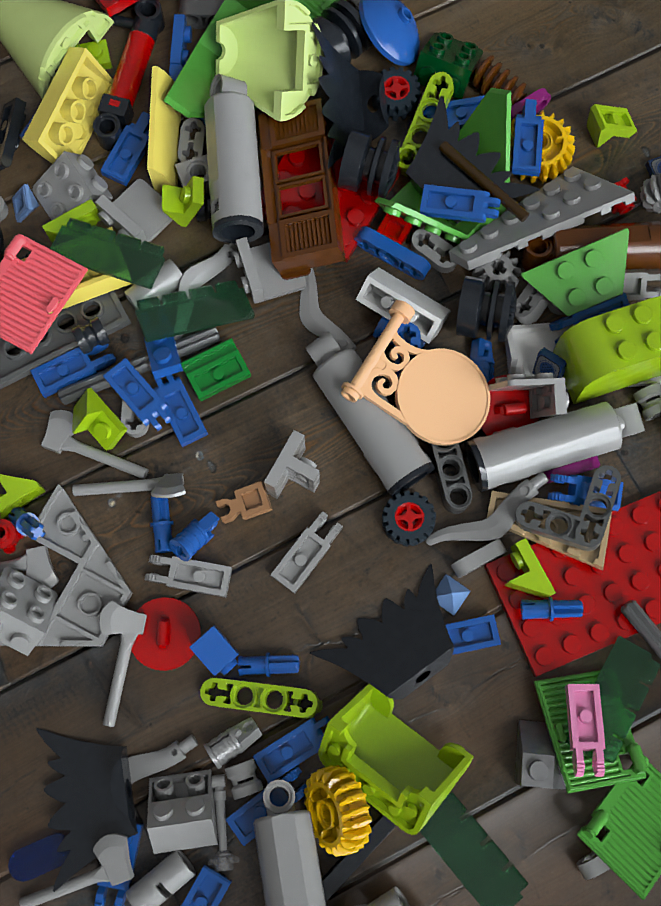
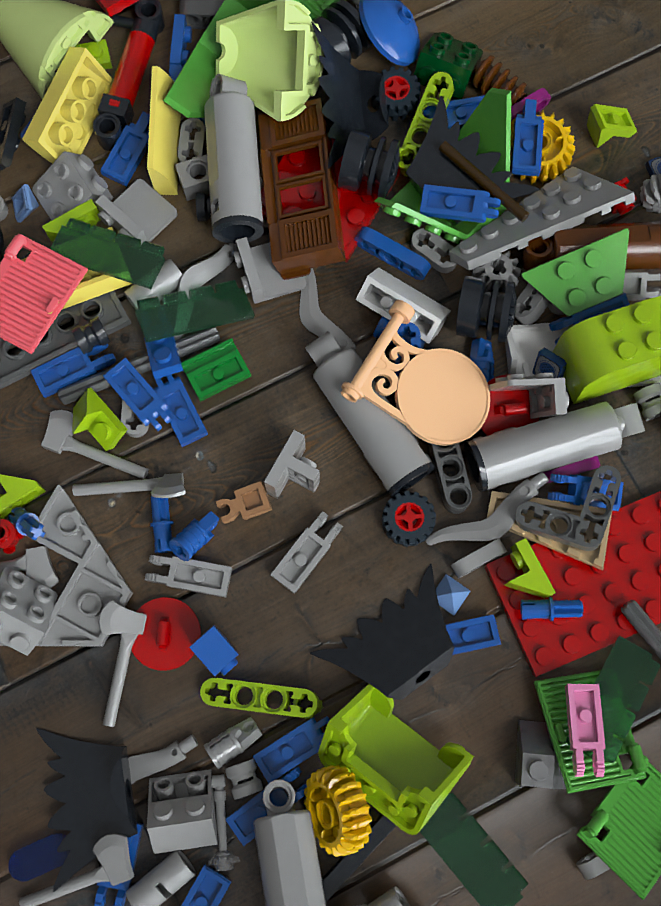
lime slope [162,176,204,227] -> none
blue axle [238,653,300,677] -> none
red plate [377,213,413,245] -> none

